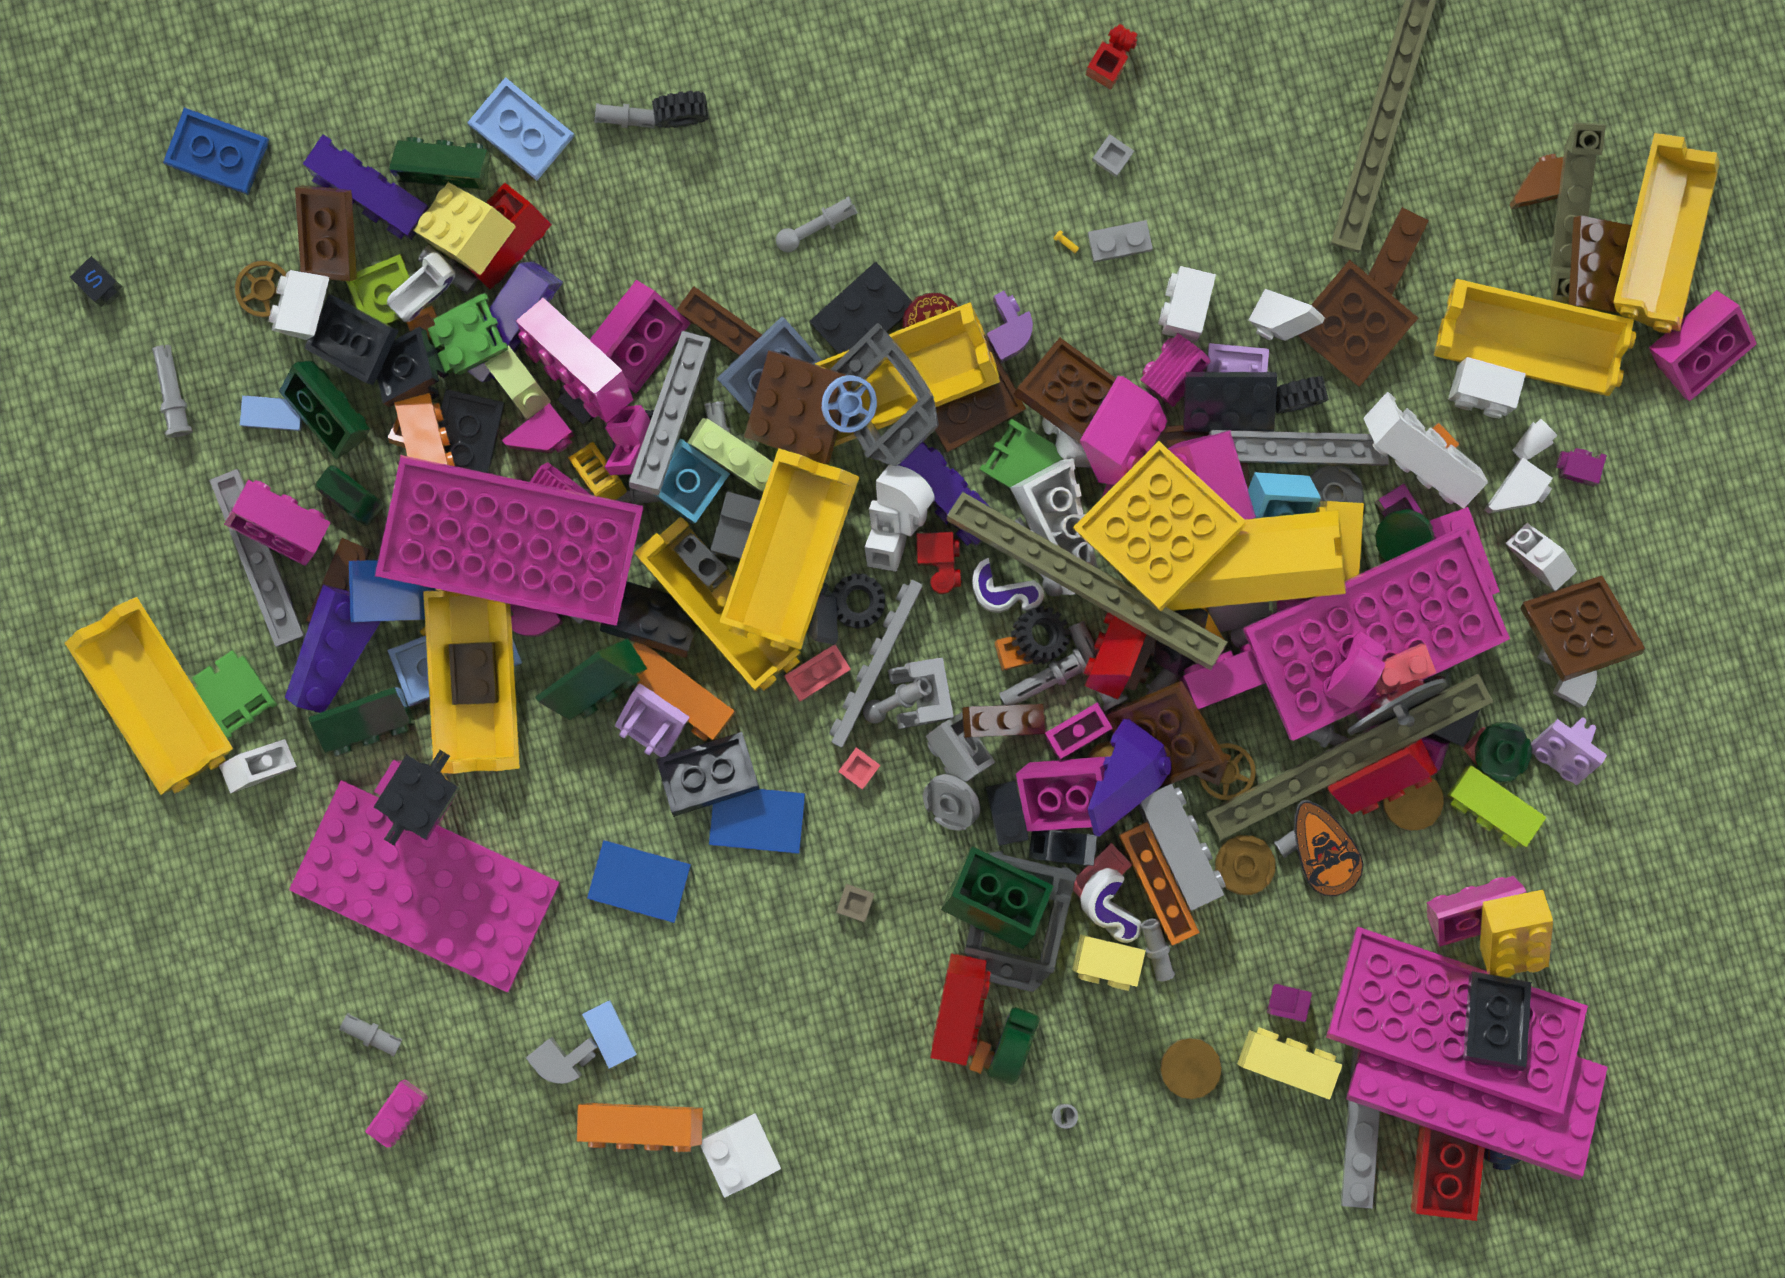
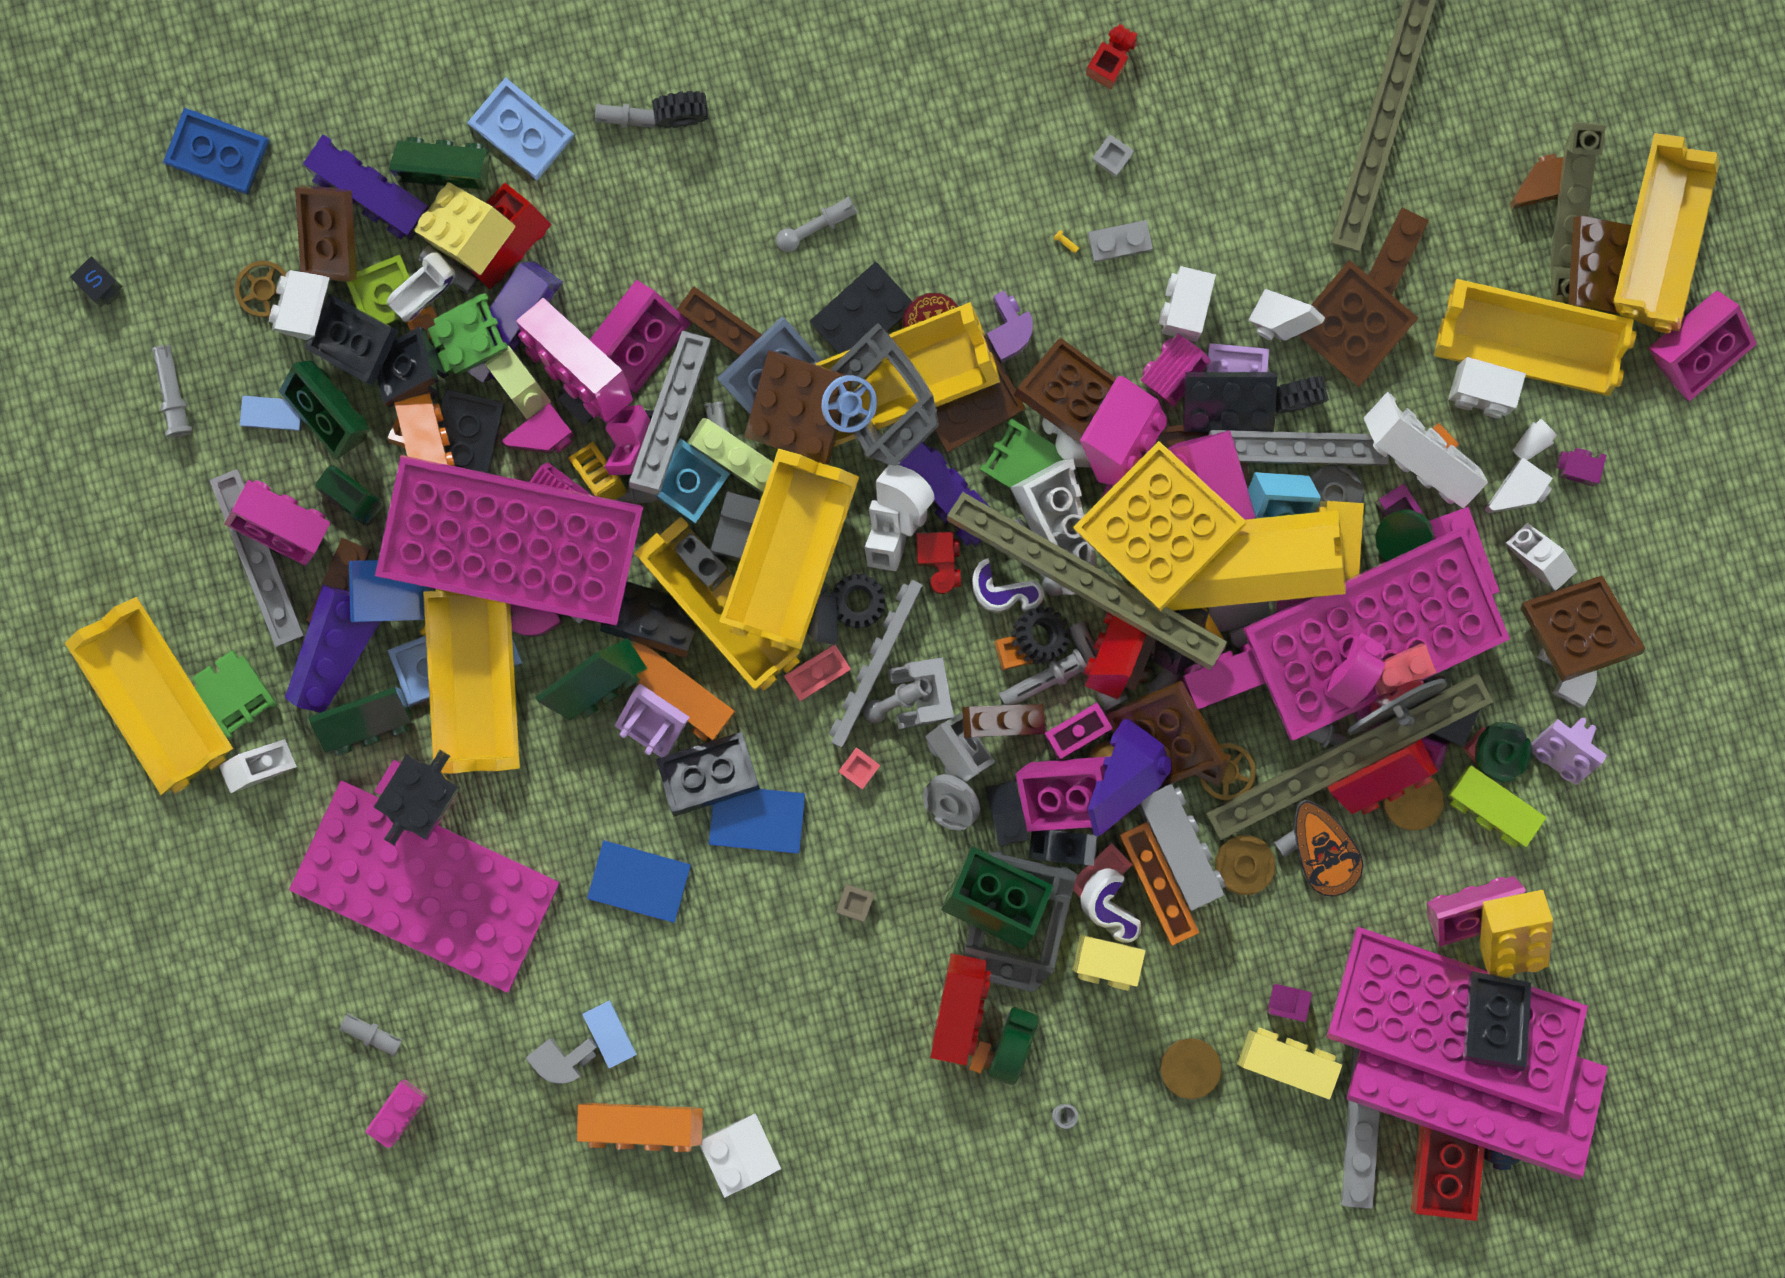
dark brown plate [449,642,498,705] -> none
light grey pin [1141,919,1175,982] -> none

